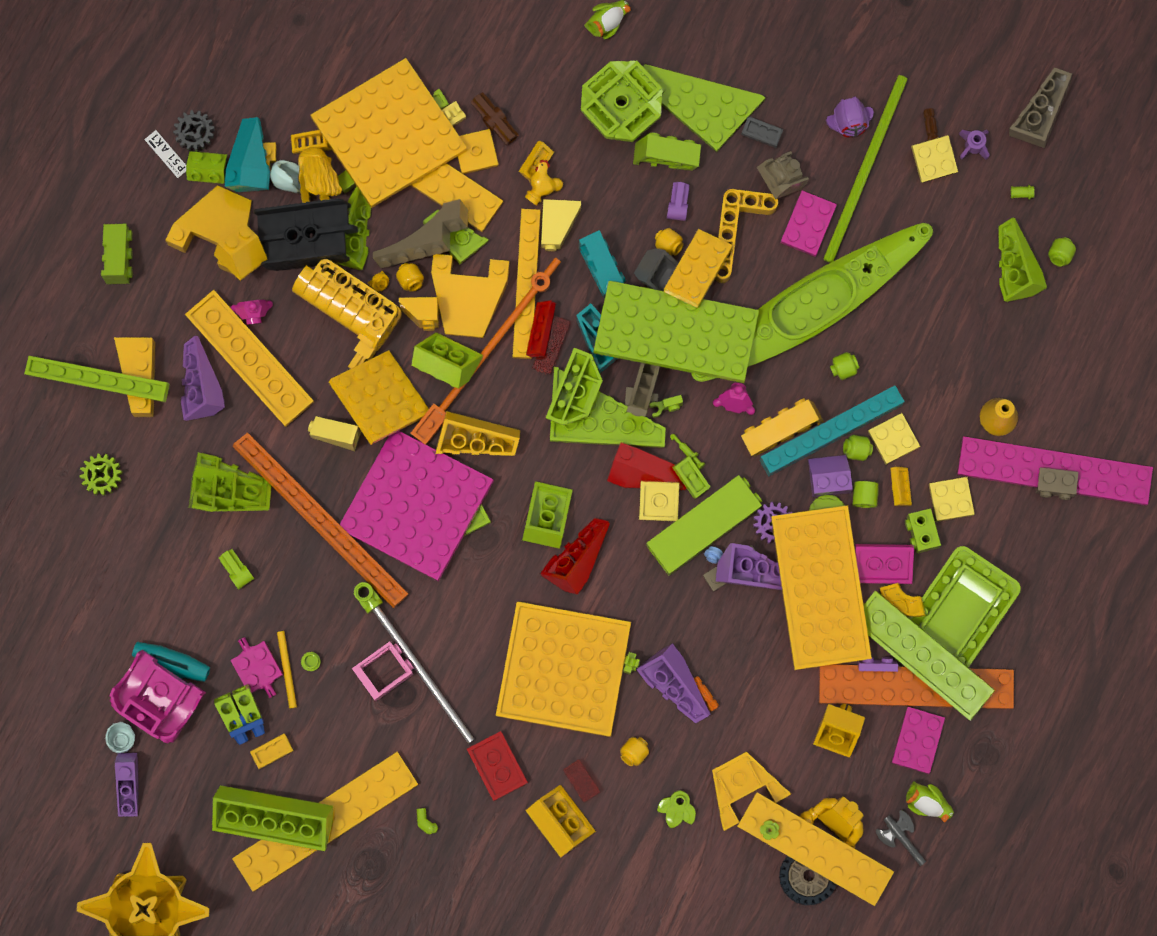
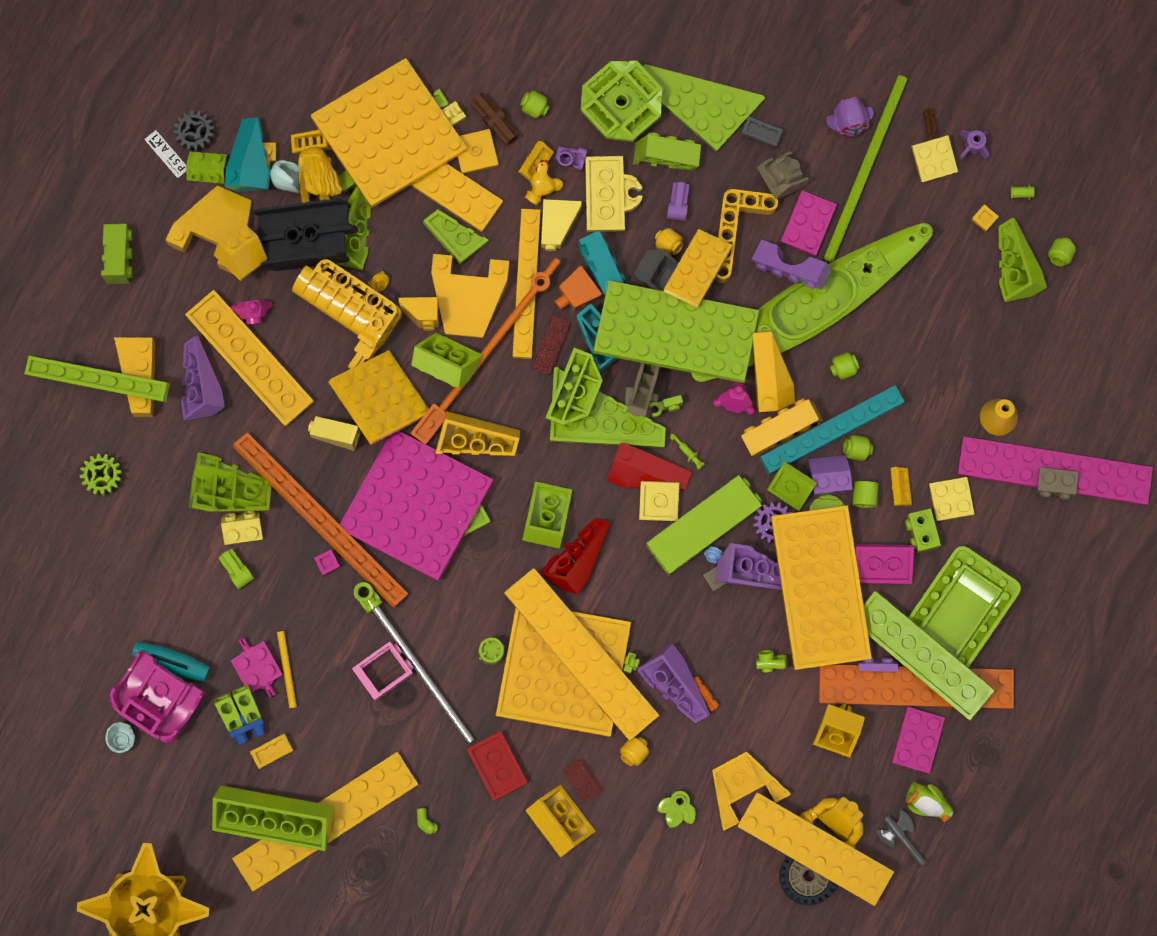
medium lavender slope [115,753,138,817] -> none
lime plate [301,652,321,671] -> none
dark tan arch [373,199,468,268] -> none
yellow head [396,263,424,292] -> none
red plate [526,300,556,358] -> none
animal [584,0,631,39] -> none
lime plate [672,456,710,498] -> none
lime plate [760,820,779,840] -> none
light yellow plate [868,413,920,465] -> none
yellow tile [880,583,926,617] -> none
dark tan wedge [1009,67,1072,148] -> none
none -> light yellow bracket [221,511,263,545]
none -> dark pink plate [314,550,340,576]
none -> lime piece [479,638,505,665]
none -> yellow plate [504,568,659,741]
none -> lime head [520,91,549,118]
none -> orange torso [554,266,602,311]
none -> medium lavender plate [556,146,587,170]
none -> light yellow plate [585,156,643,232]
none -> medium lavender arch [752,239,832,290]
none -> yellow wedge [752,331,795,412]
none -> lime plate [756,650,787,672]
none -> lime plate [767,462,817,511]
none -> yellow plate [972,204,999,232]

